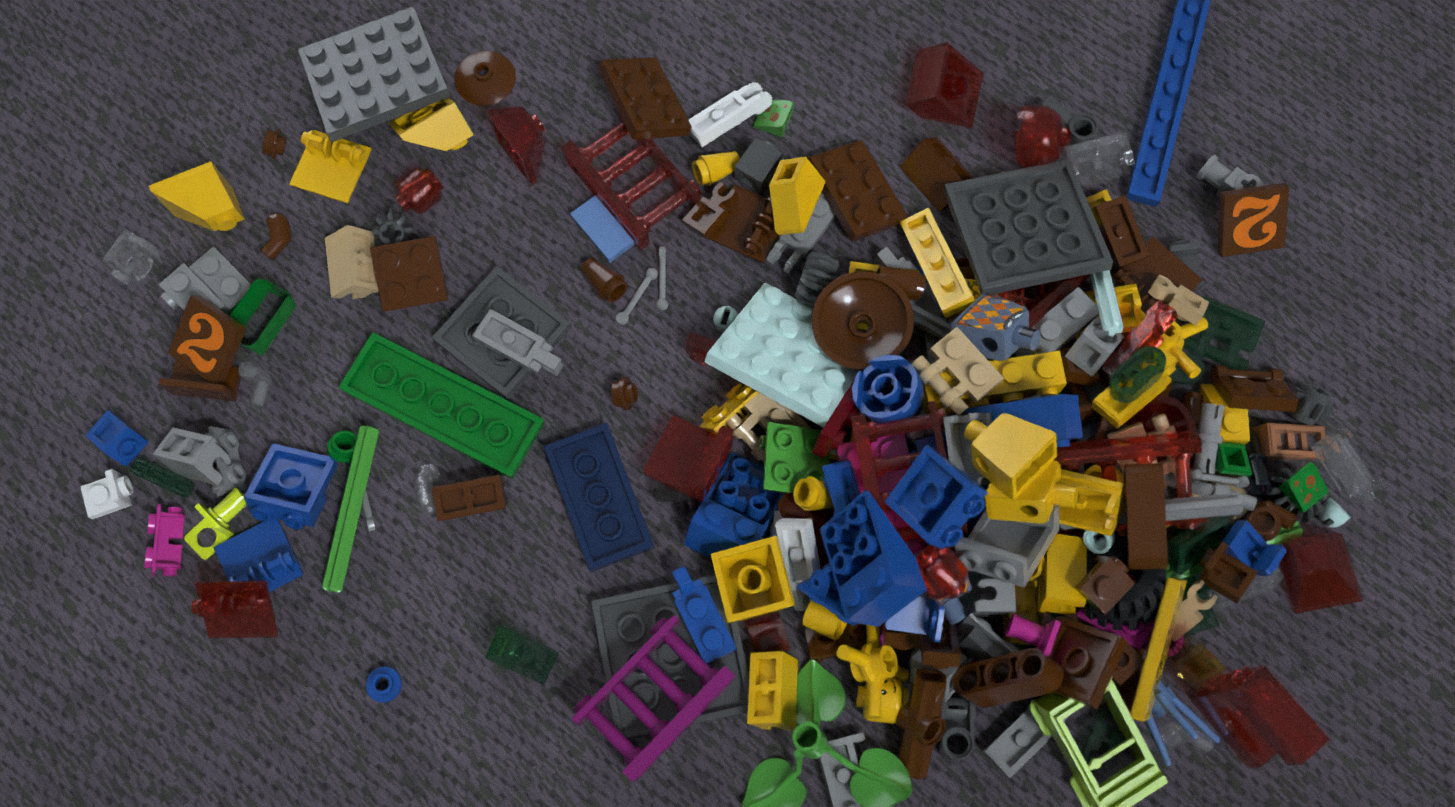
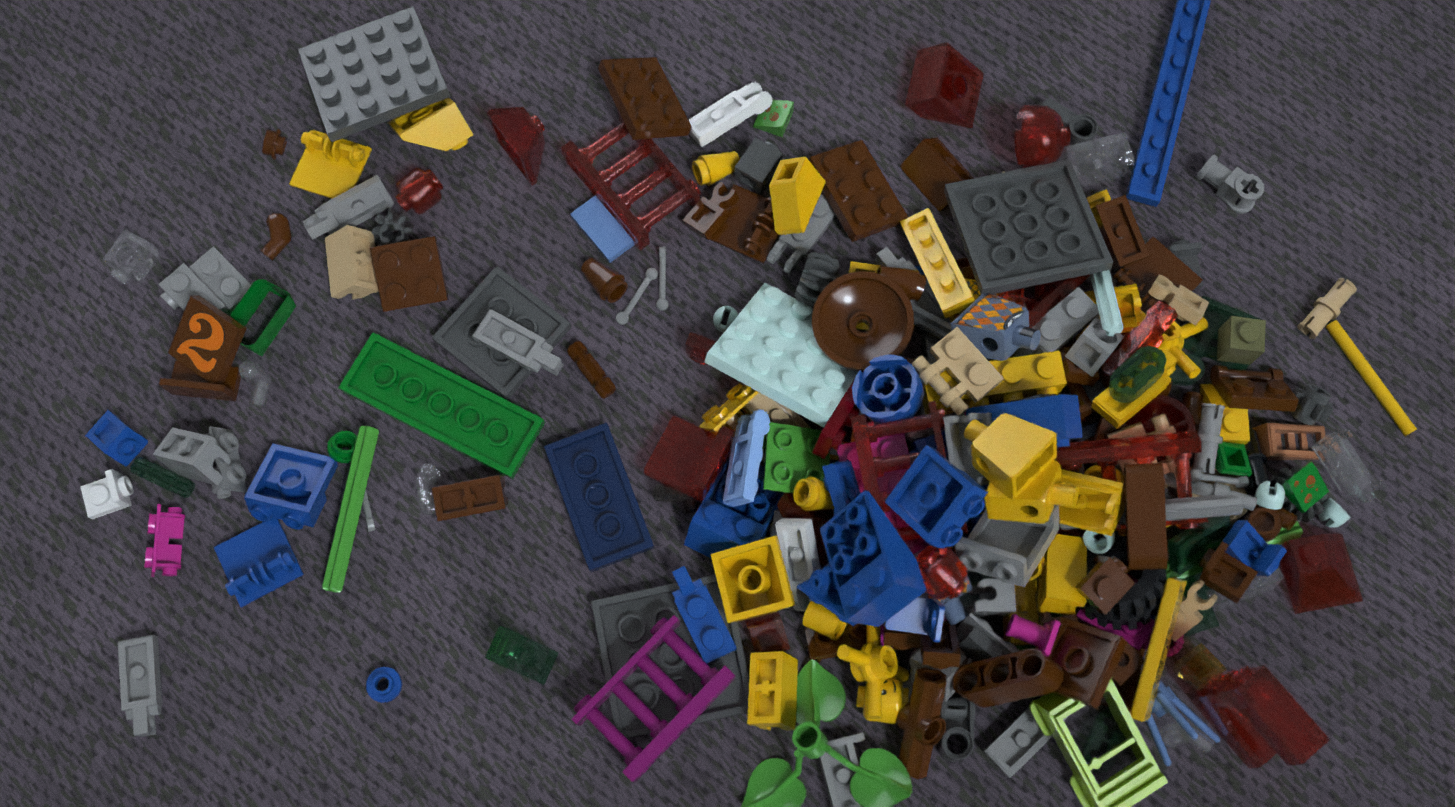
yellow slope [149,161,244,231] -> none
neon yellow bracket [184,487,247,560] -> none
clear red hinge [191,581,278,638] -> none
reddish brown dish [454,50,516,106] -> none
reddish brown plate [611,377,638,410] -> none
reddish brown tile [1218,183,1289,257] -> none
none -> light grey hinge [118,635,162,737]
none -> light grey hinge [302,175,394,239]
none -> reddish brown axle [567,341,616,399]
none -> light blue hinge [723,409,771,507]
none -> olive brick [1217,316,1266,365]
none -> light aqua hinge [1254,481,1285,510]
none -> tan pin [1297,278,1357,339]
none -> yellow bar [1325,320,1417,436]

